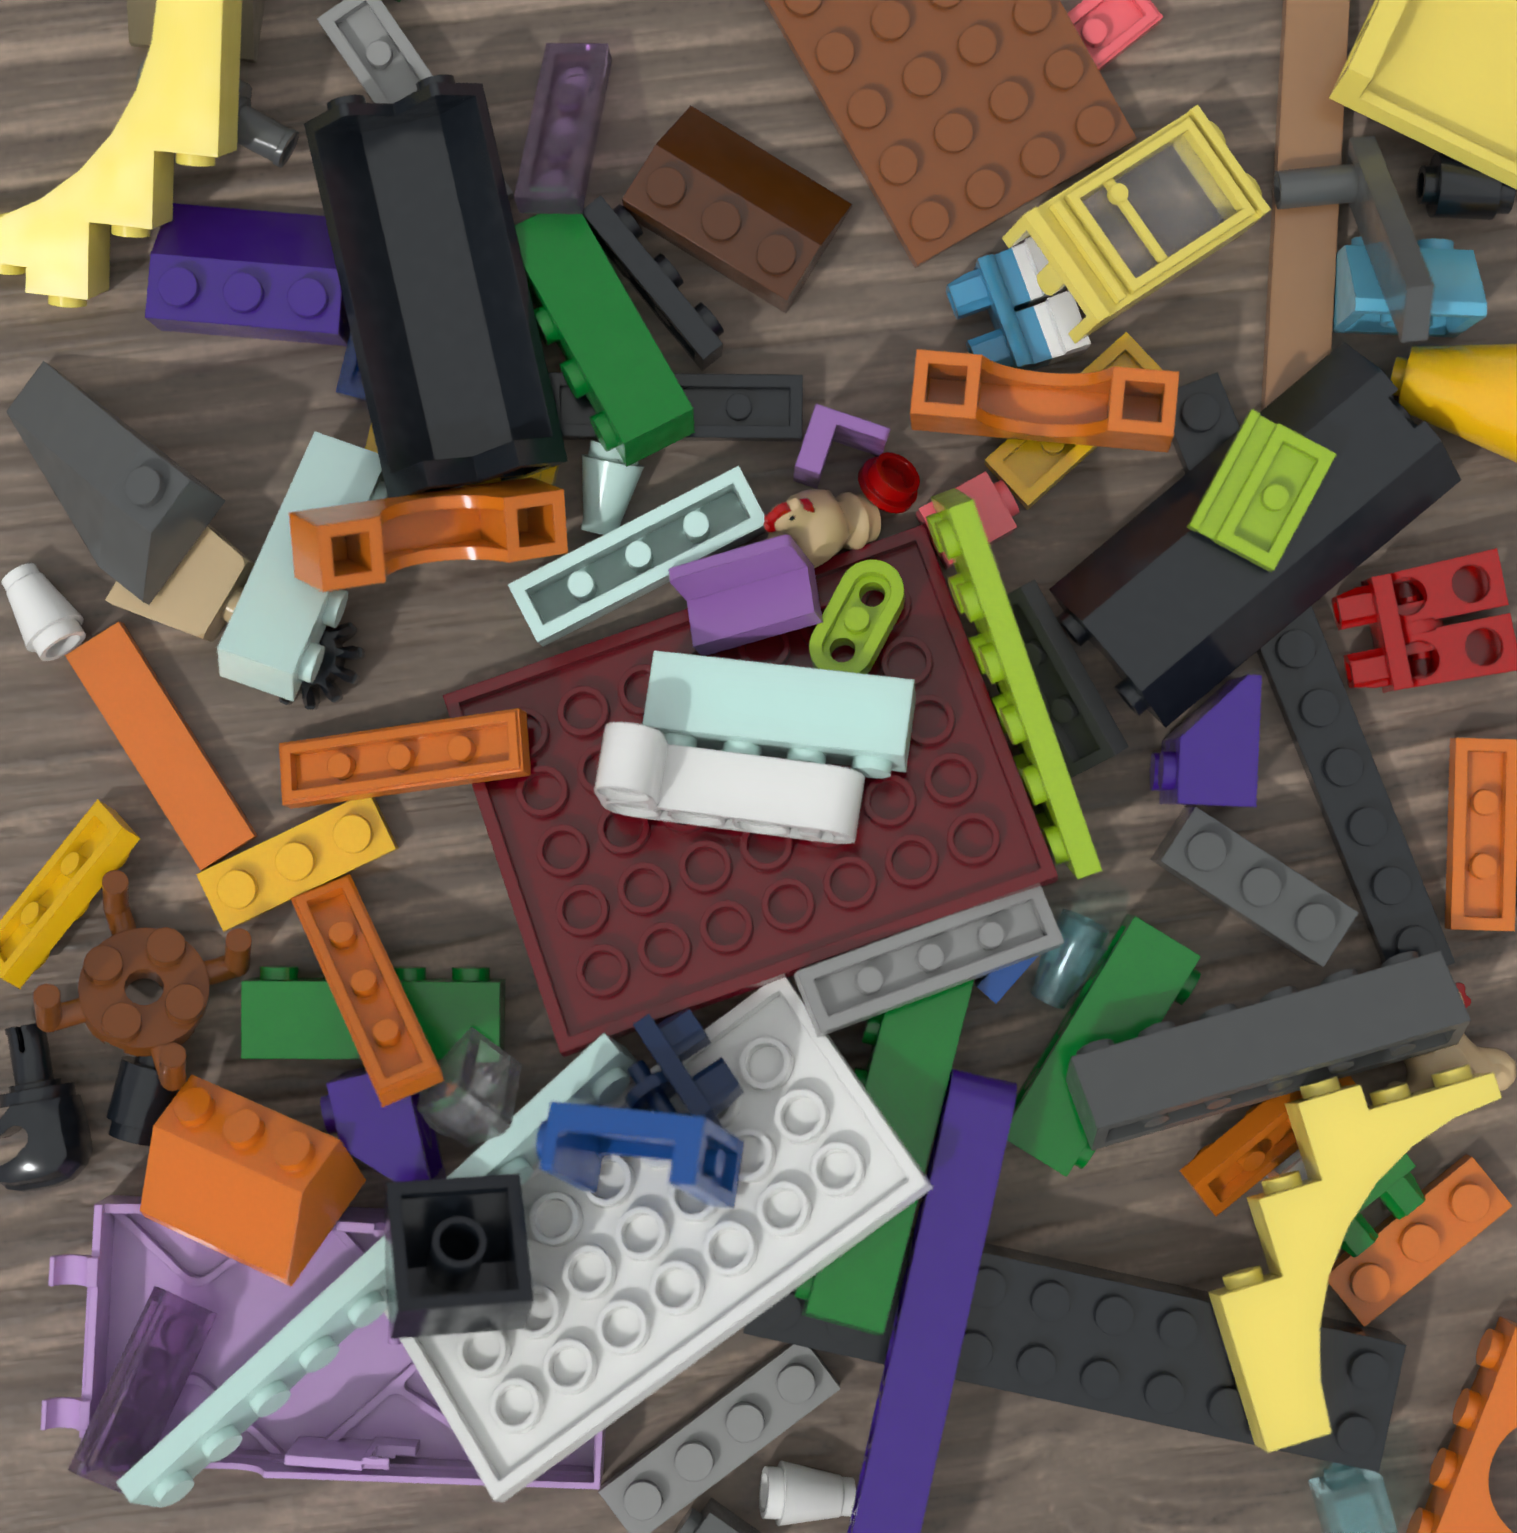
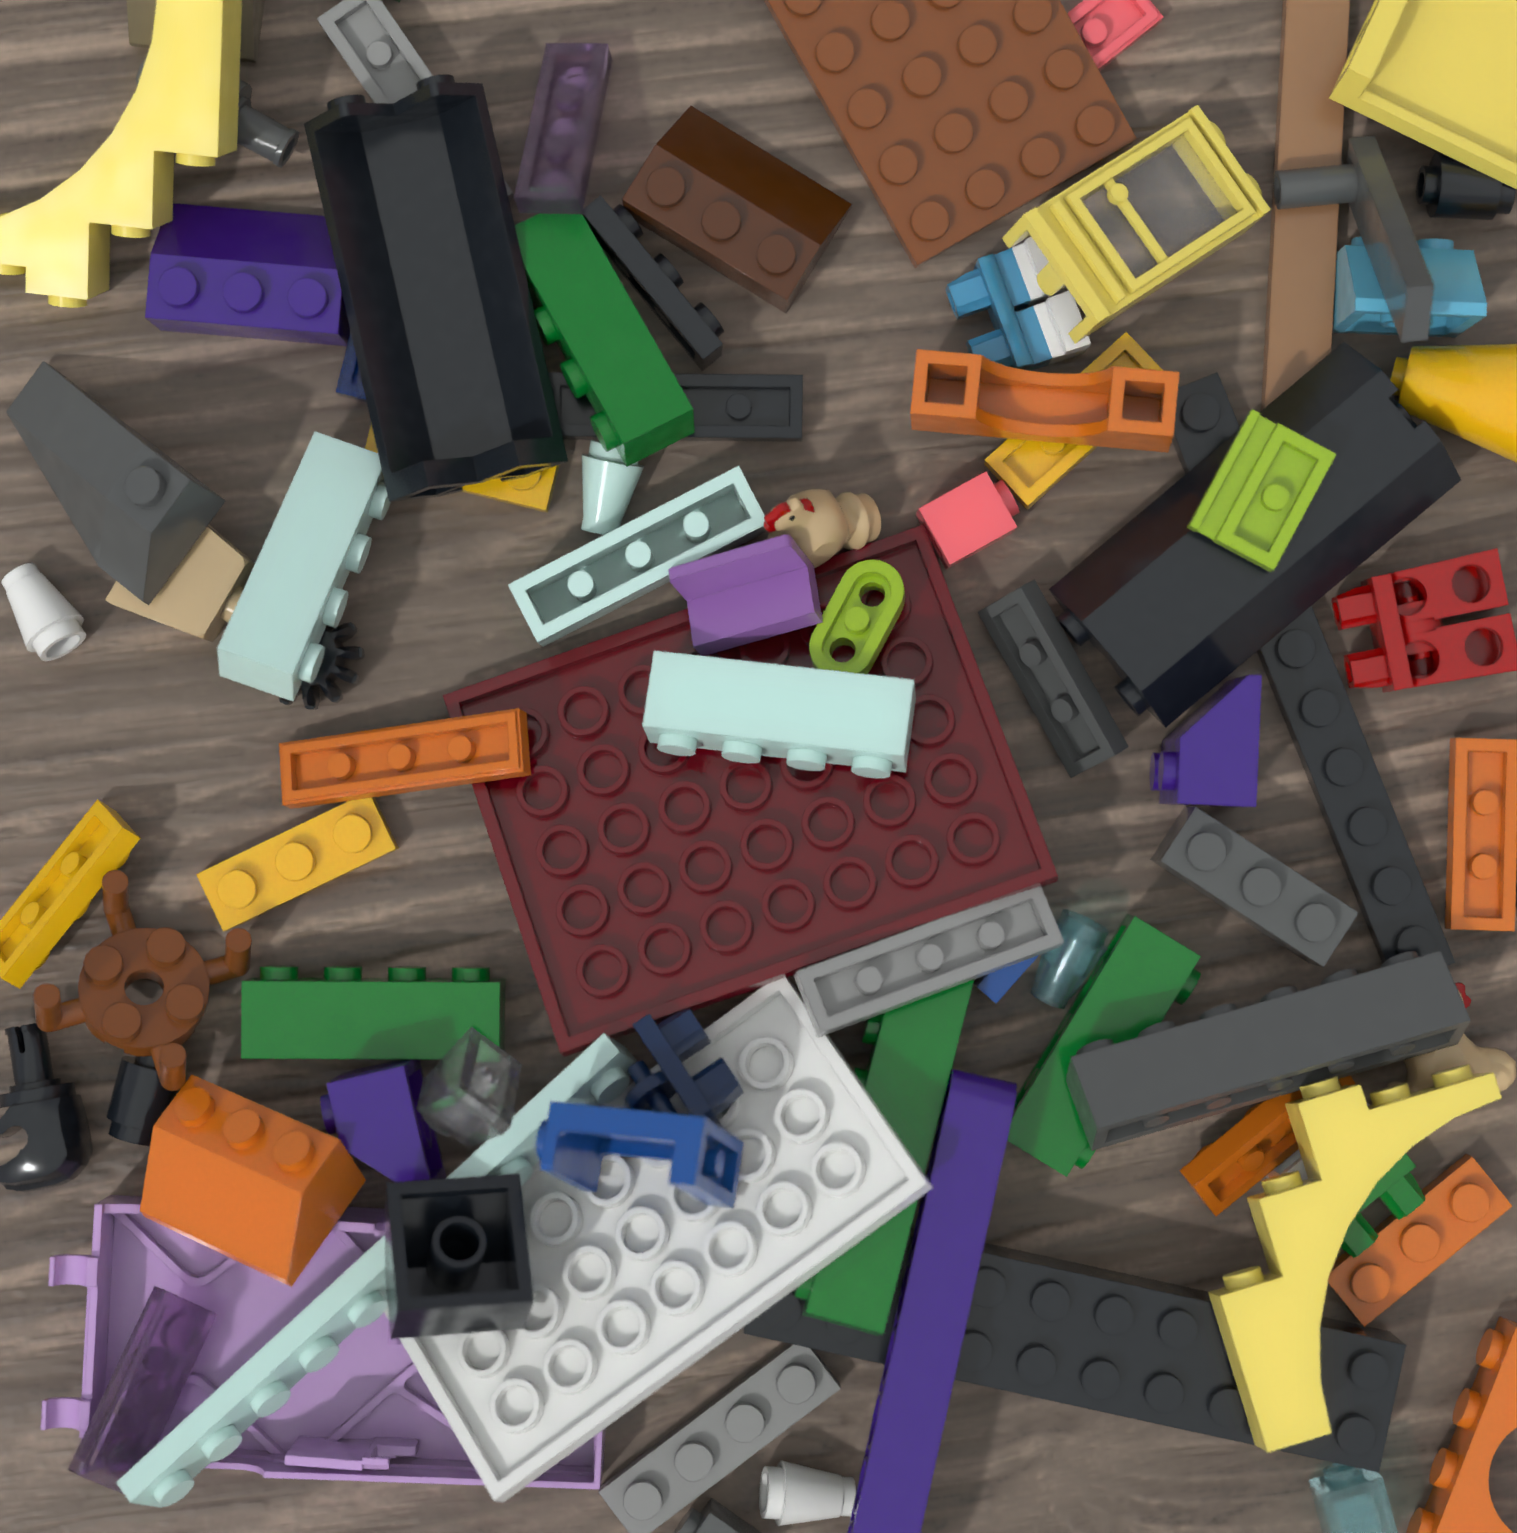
orange tile [65,621,258,871] -> none
orange arch [289,477,568,592] -> none
orange tile [291,874,444,1108] -> none
white beam [594,722,865,844] -> none
medium lavender panel [793,404,890,489] -> none
red plate [858,452,920,514] -> none
lime plate [926,488,1102,880] -> none

